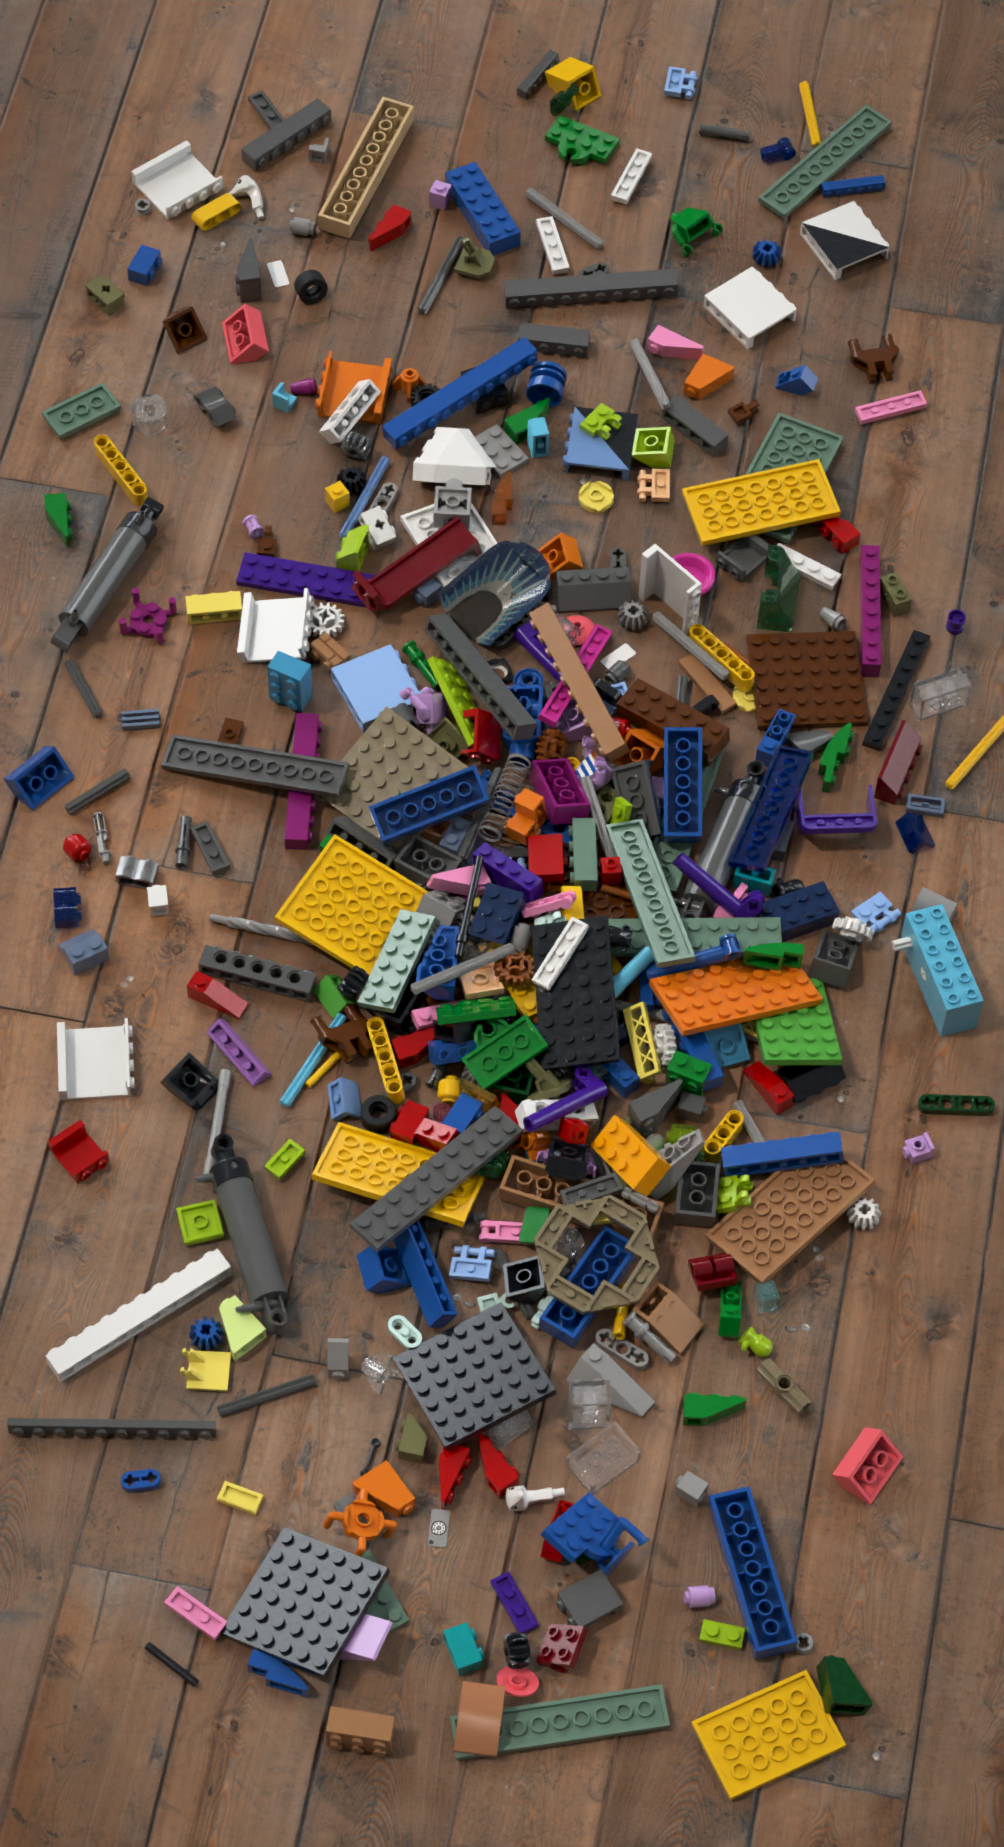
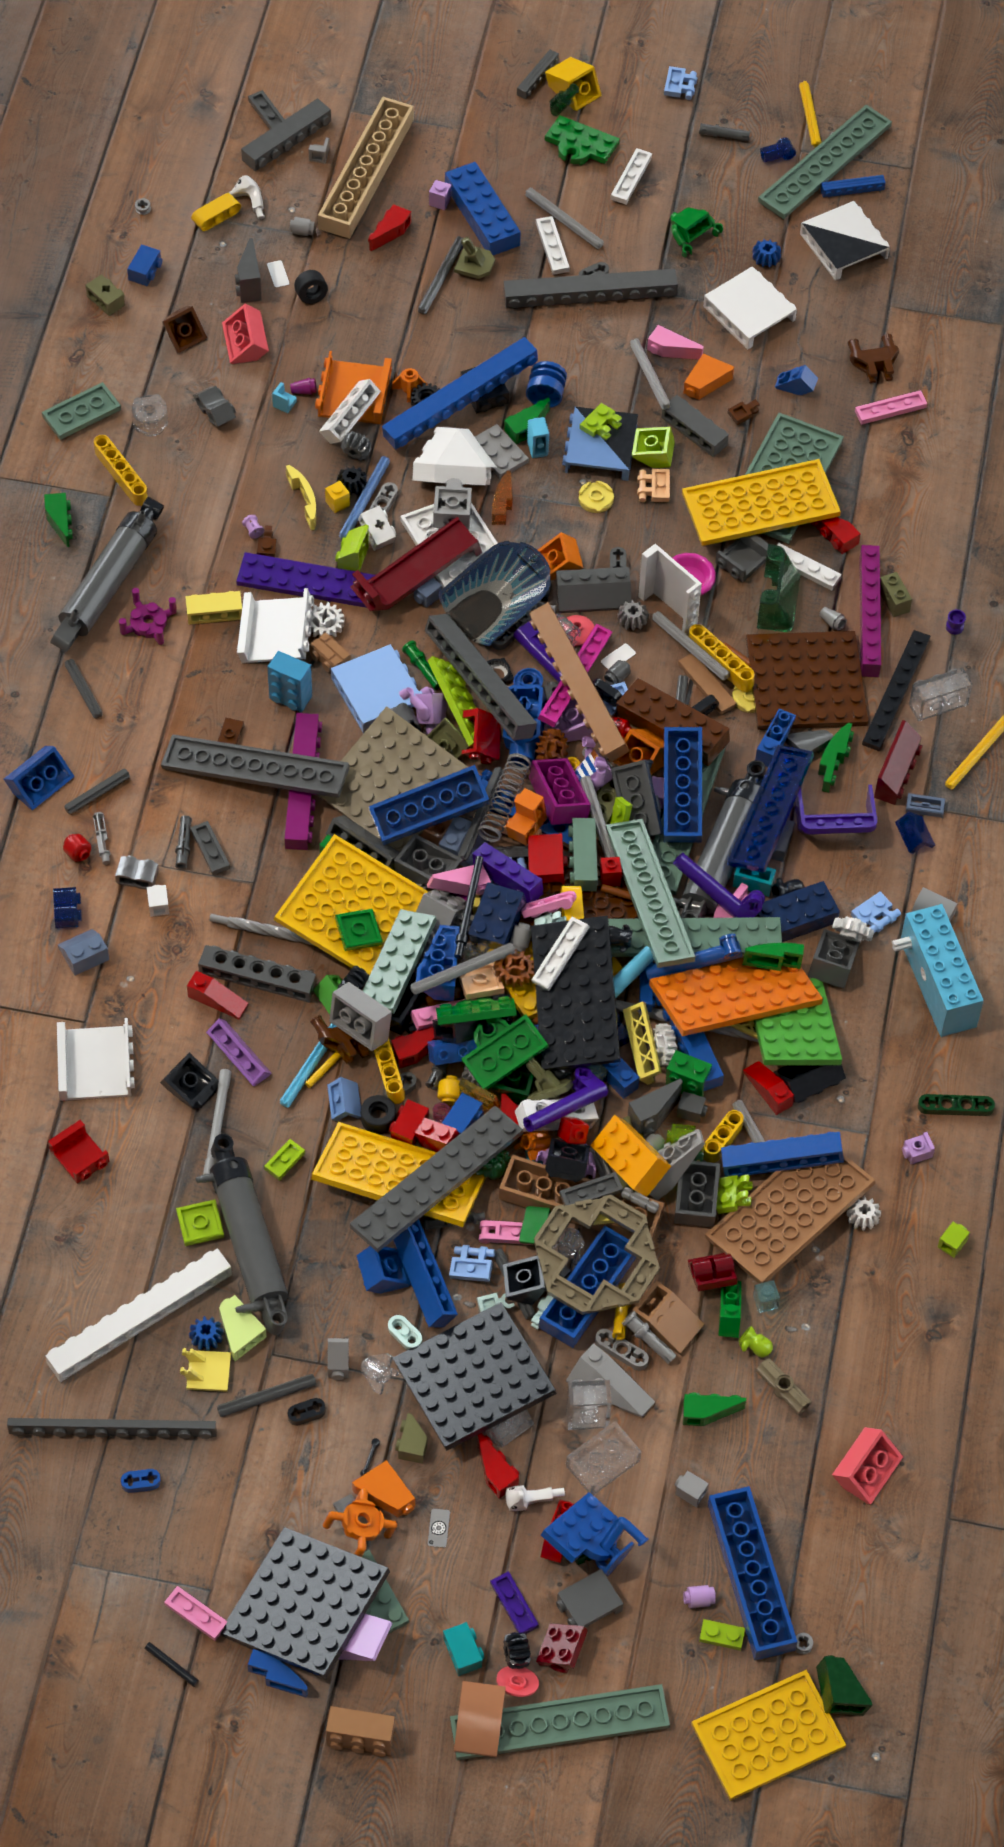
sand blue tile [121,708,160,730] -> none
white panel [131,140,223,220] -> none
light yellow tile [217,1481,264,1516] -> none
red slope [439,1444,472,1510] -> none
dark grey brick [518,322,590,358] -> none
dark azure plate [704,1023,750,1068] -> none
none -> light yellow slope [286,465,316,530]
none -> black beam [287,1398,326,1426]
none -> light grey brick [329,982,392,1051]
none -> green tile [335,909,383,951]
none -> lime brick [938,1221,970,1258]

